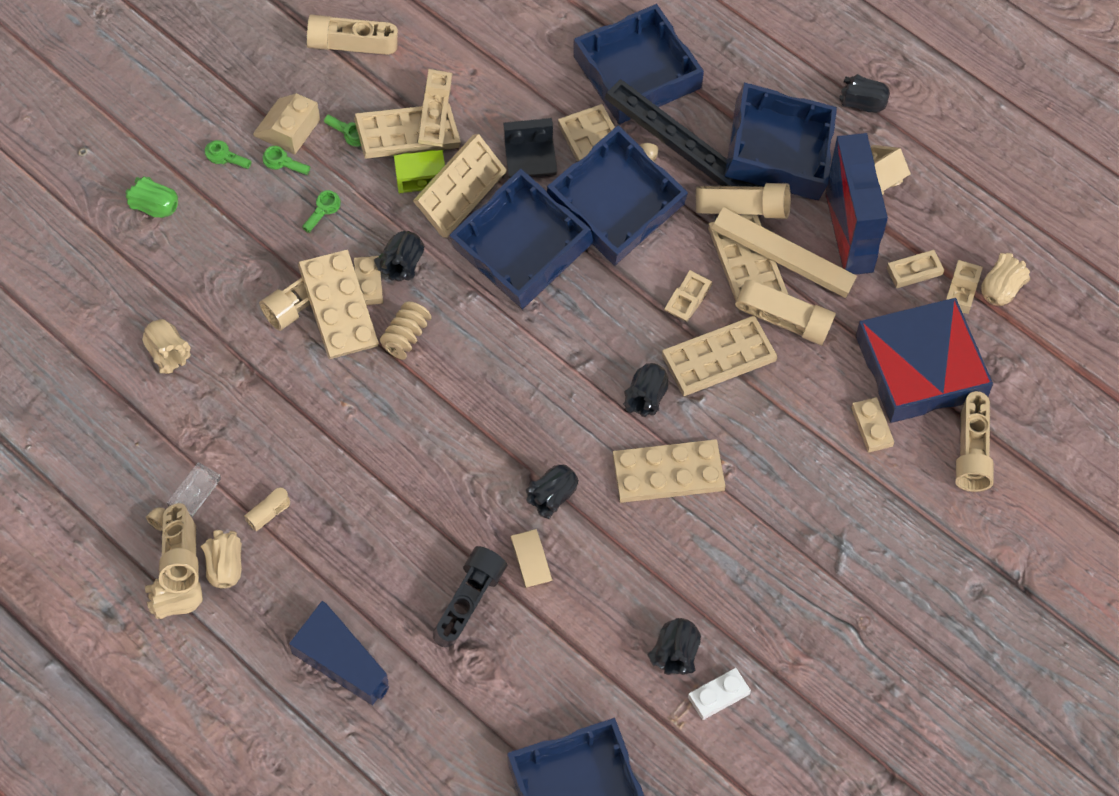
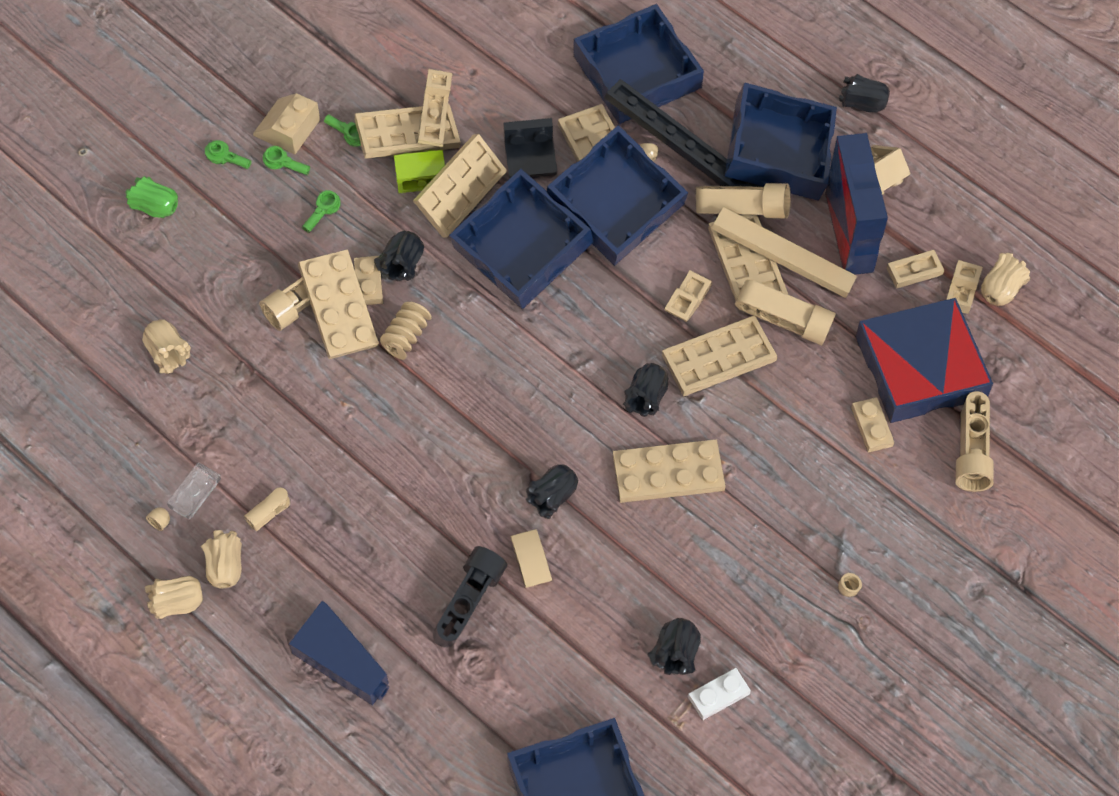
tan beam [159,503,199,593] -> none
tan beam [307,14,398,55] -> none
none -> tan hinge [838,573,862,597]

